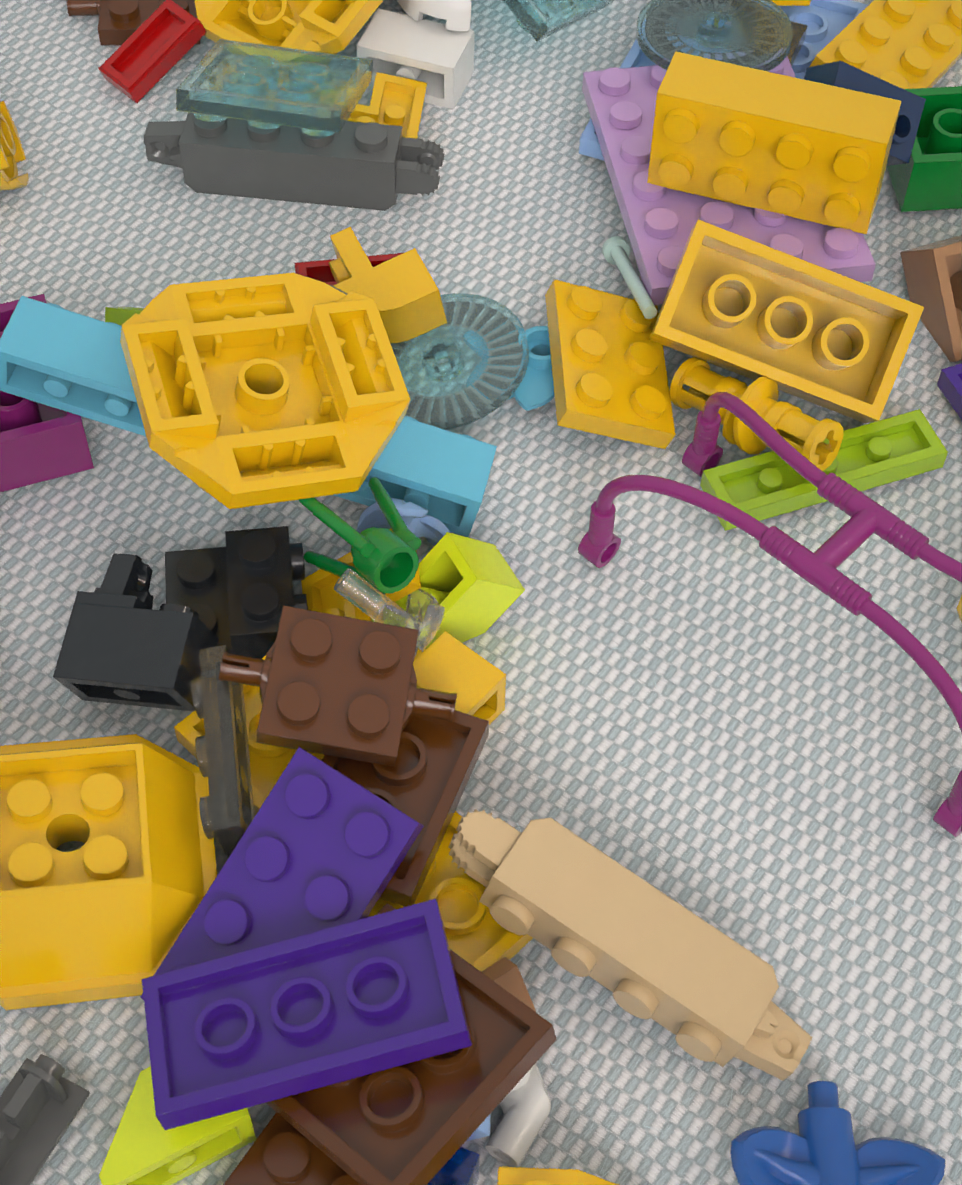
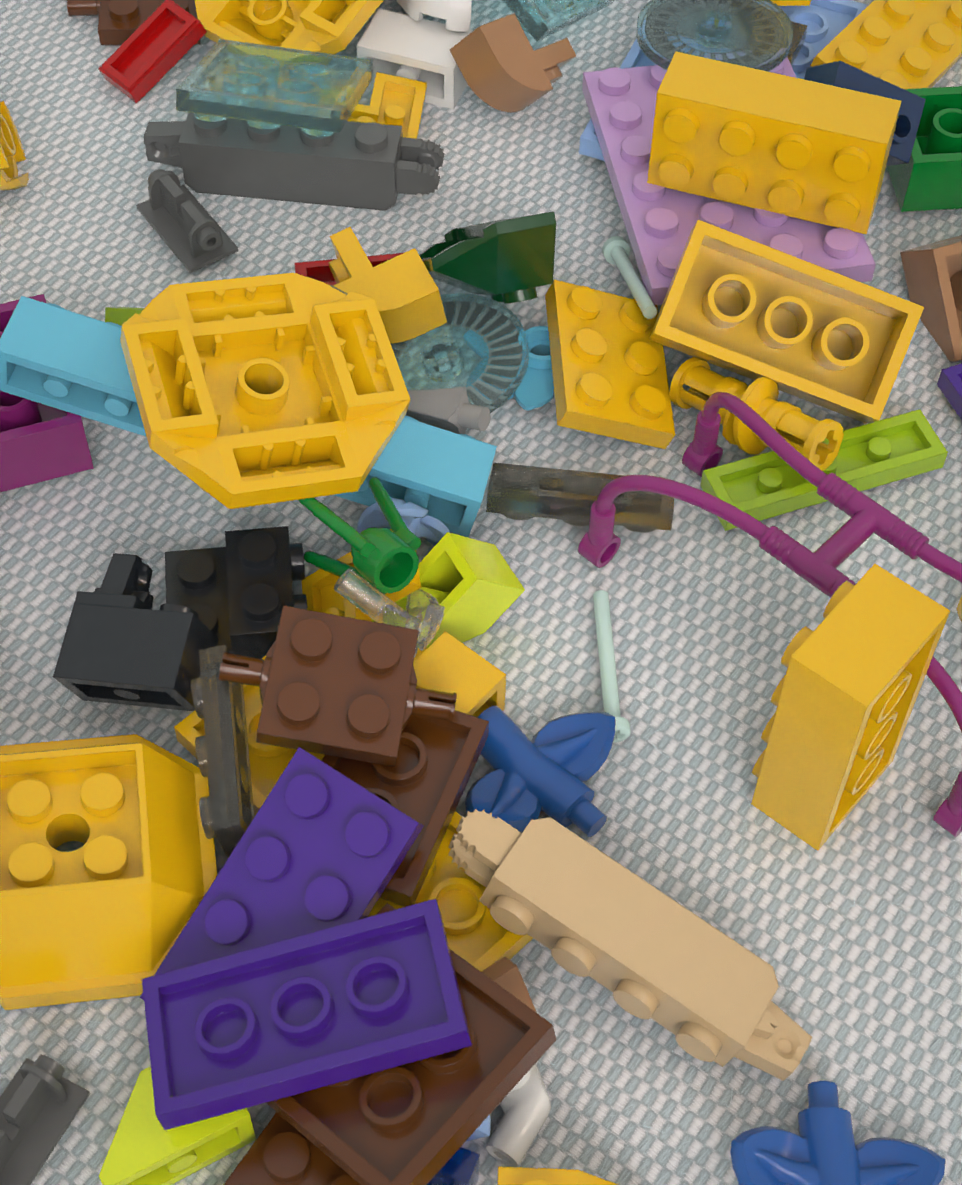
none -> dark grey hinge [136,169,238,273]
none -> light grey piece [405,386,491,434]
none -> dark green wedge [419,211,556,304]
none -> medium nougat brick [450,13,576,112]
none -> blue plant [465,706,616,837]
none -> clear smoke plate [486,462,675,533]
none -> light aqua piece [593,590,631,743]
none -> yellow brick [751,564,950,851]

